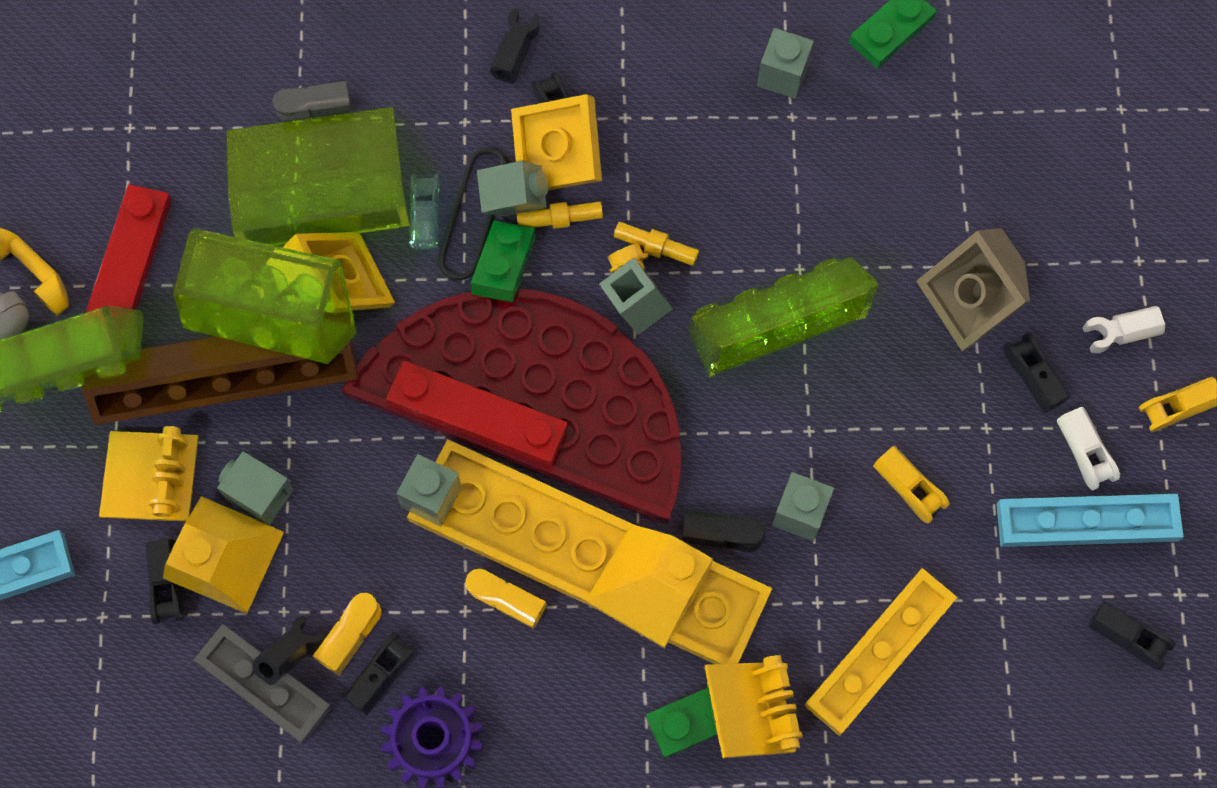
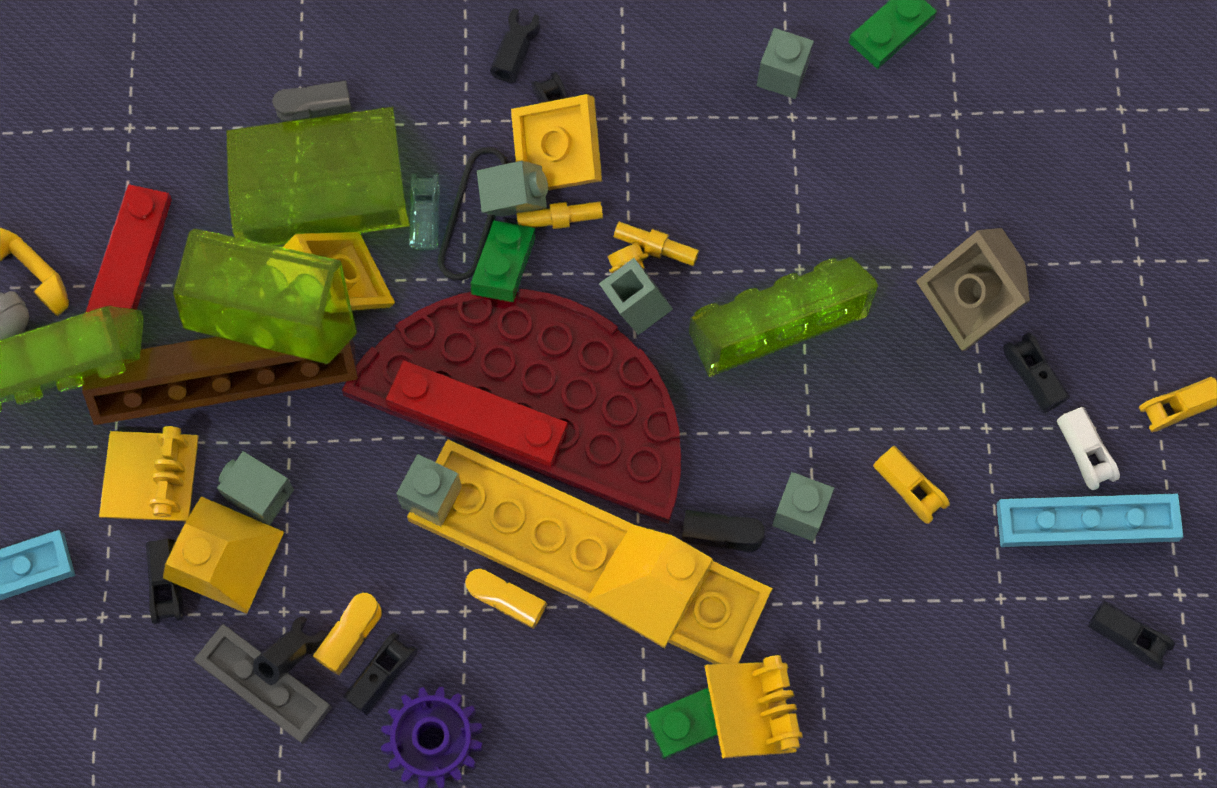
yellow plate [804,568,957,736] -> none
white bar [1083,306,1165,353] -> none

